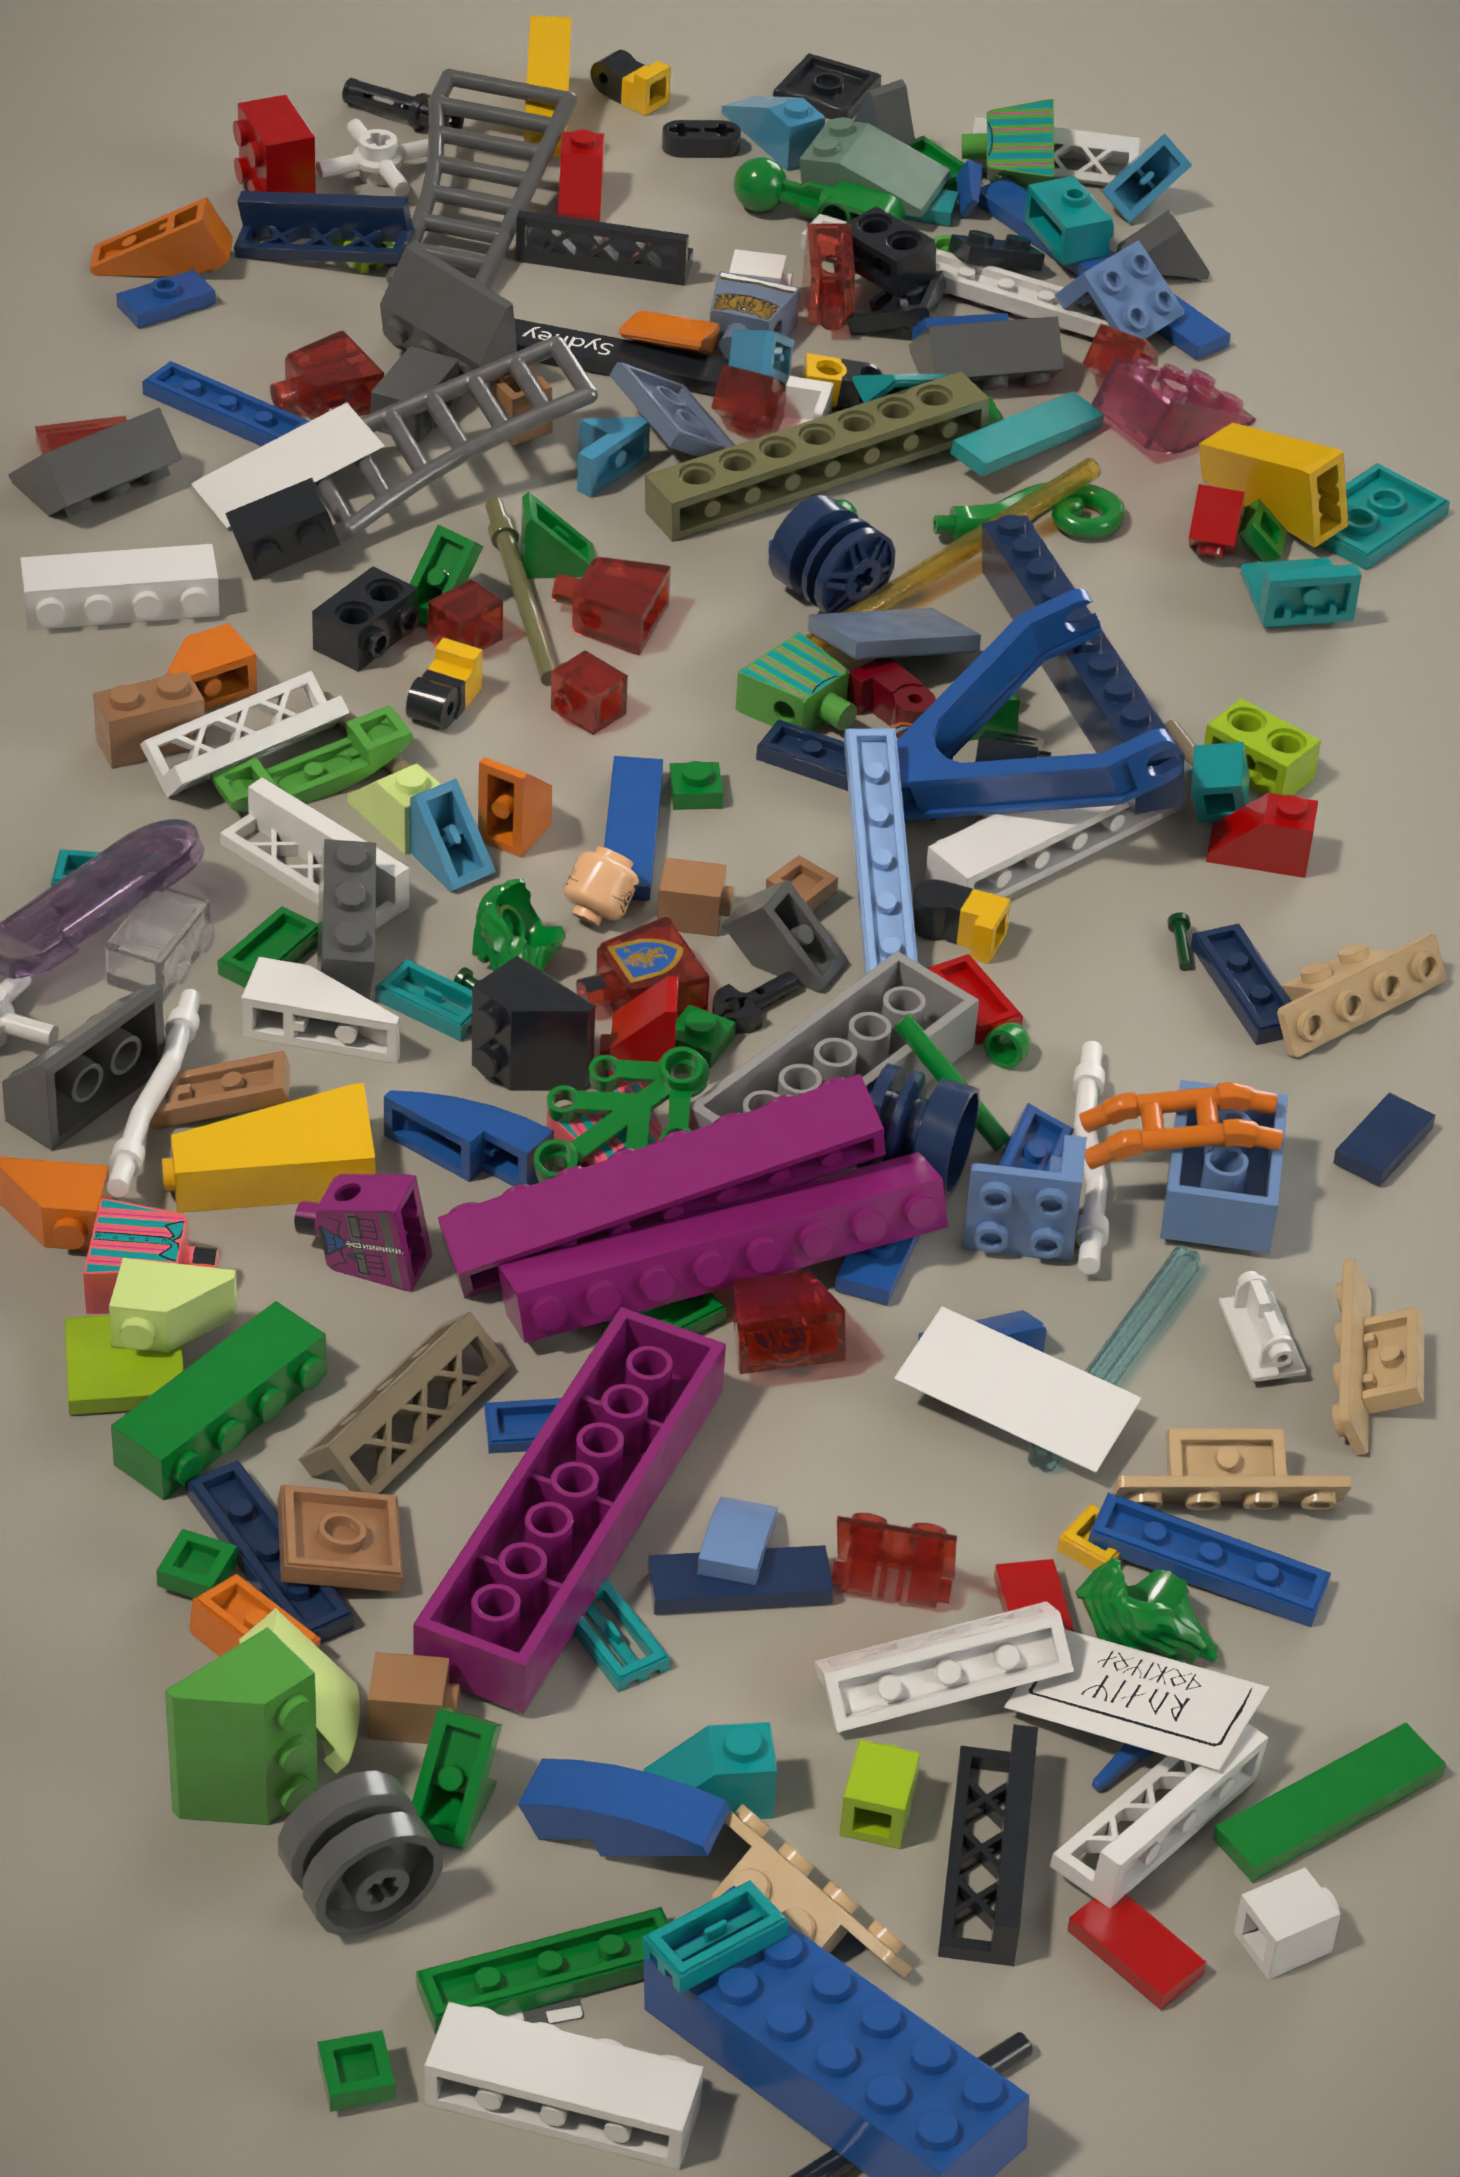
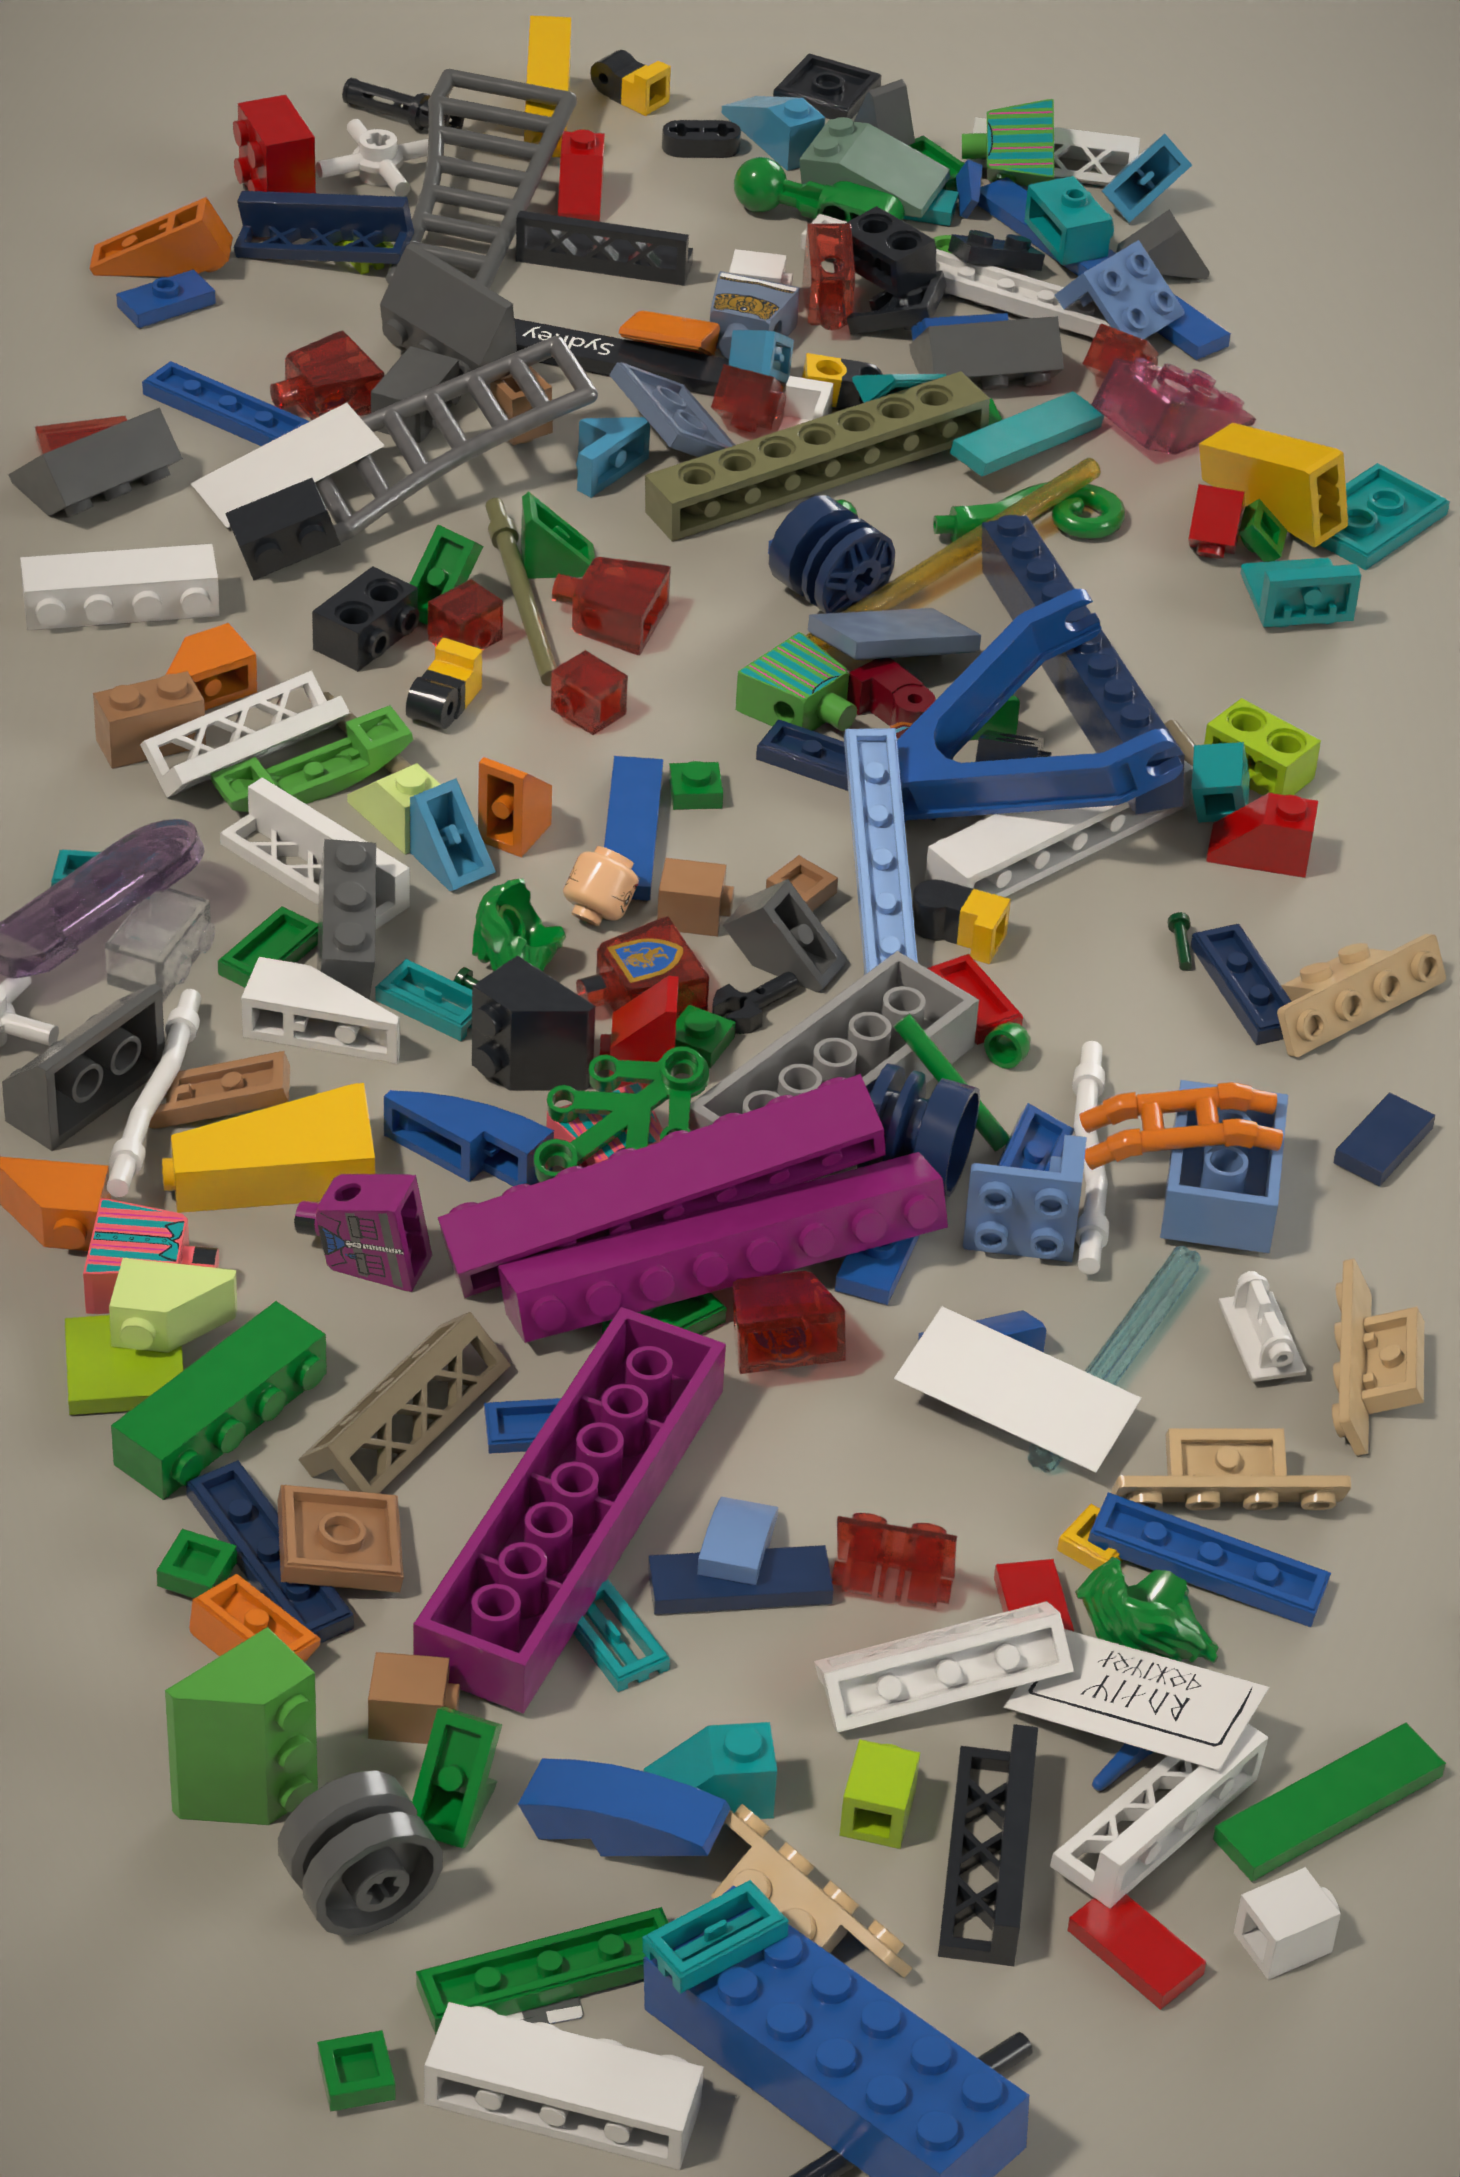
yellowish green slope [239,1608,360,1774] -> none

